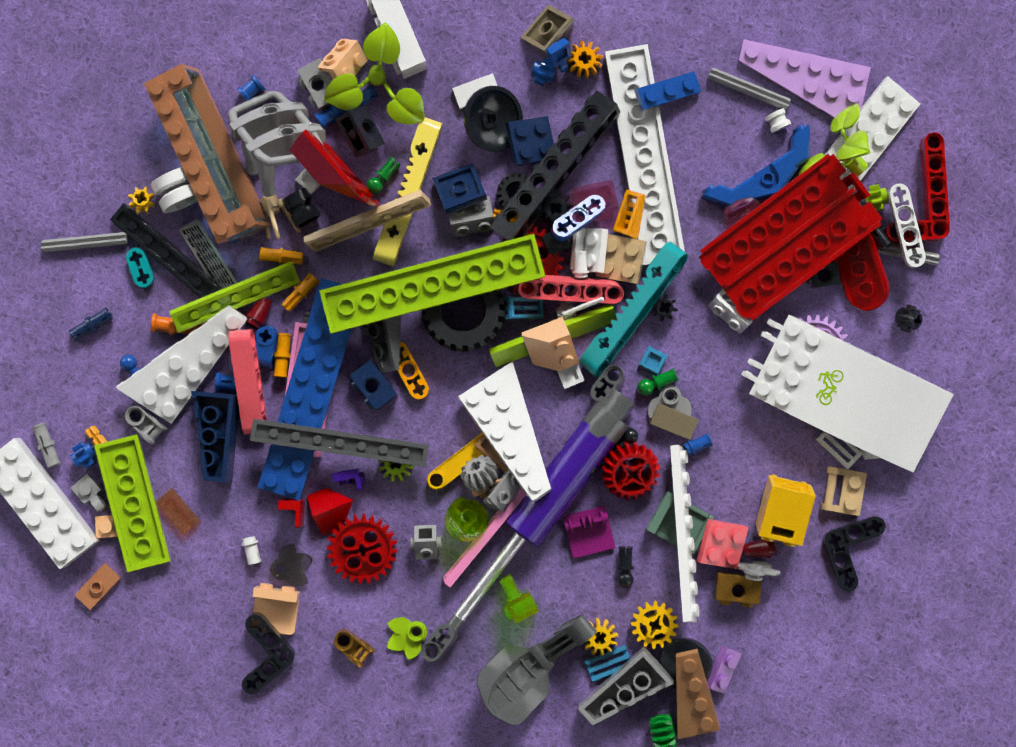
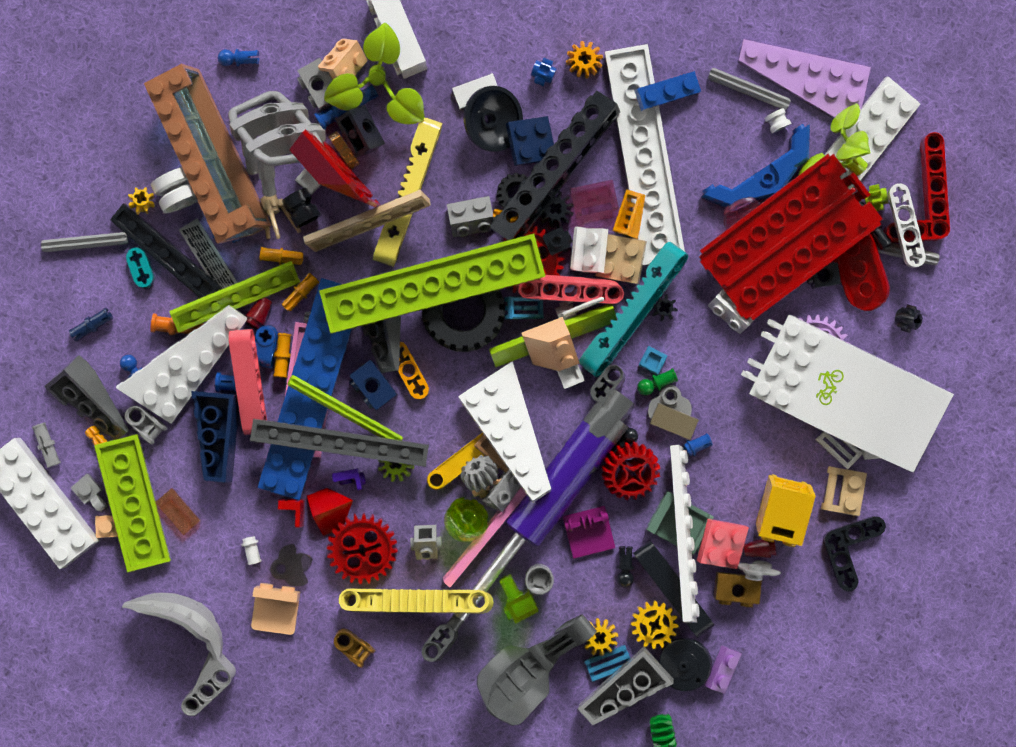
blue gear [70,442,97,469] -> none
nougat plate [74,563,122,610] -> none
blue bush [237,75,266,101] -> none
black beam [242,612,295,694] -> none
green pin [366,156,401,194] -> none
lime plate [387,617,427,659] -> none
dark blue plate [432,163,487,215] -> none
dark tan slope [520,5,575,59] -> none
blue plate [546,38,572,73] -> none
beam [551,195,605,241] -> none
white pin [572,251,589,278] -> none
medium nougat wing [676,649,720,739] -> none
none -> dark grey wedge [44,355,129,440]
none -> light grey piece [122,593,236,716]
none -> blue pin [218,49,260,67]
none -> lime axle [287,375,403,440]
none -> clear orange beam [328,131,360,170]
none -> light yellow gear [339,589,494,614]
none -> light grey wheel [525,564,554,594]
none -> black beam [633,540,715,638]

